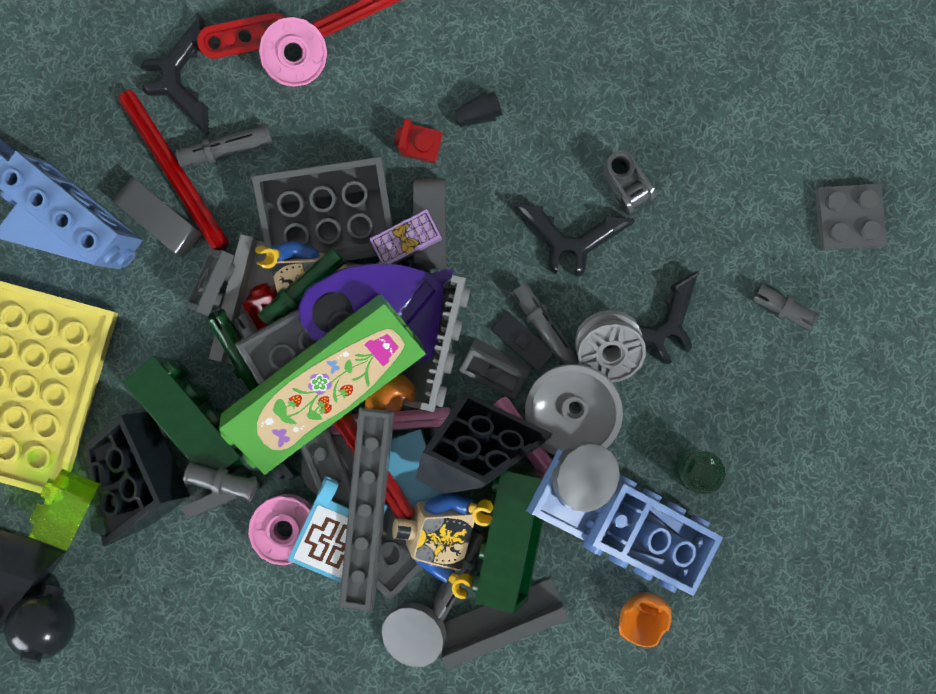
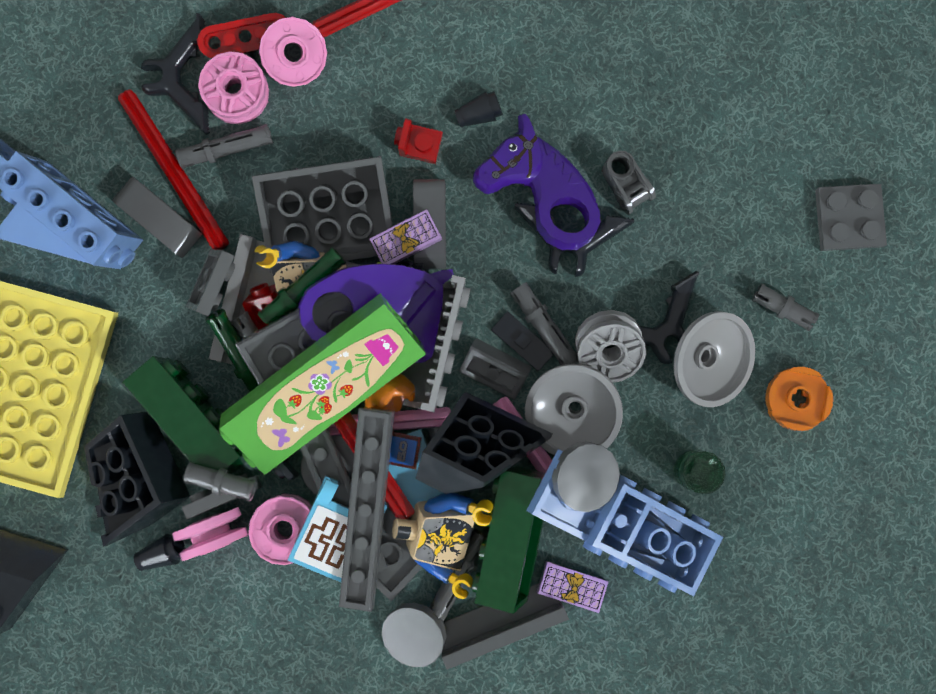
black brick [4,585,76,664] -> none
clear neon green brick [28,469,99,551] -> none
orange hair [618,592,672,647] -> none
none -> black cone [134,534,186,571]
none -> bright pink wheel [172,507,248,561]
none -> bright pink wheel [198,52,269,125]
none -> slope [389,431,423,470]
none -> dark purple animal [473,114,601,250]
none -> tile [536,561,608,613]
none -> light grey dish [674,311,755,407]
none -> orange plate [765,367,833,431]

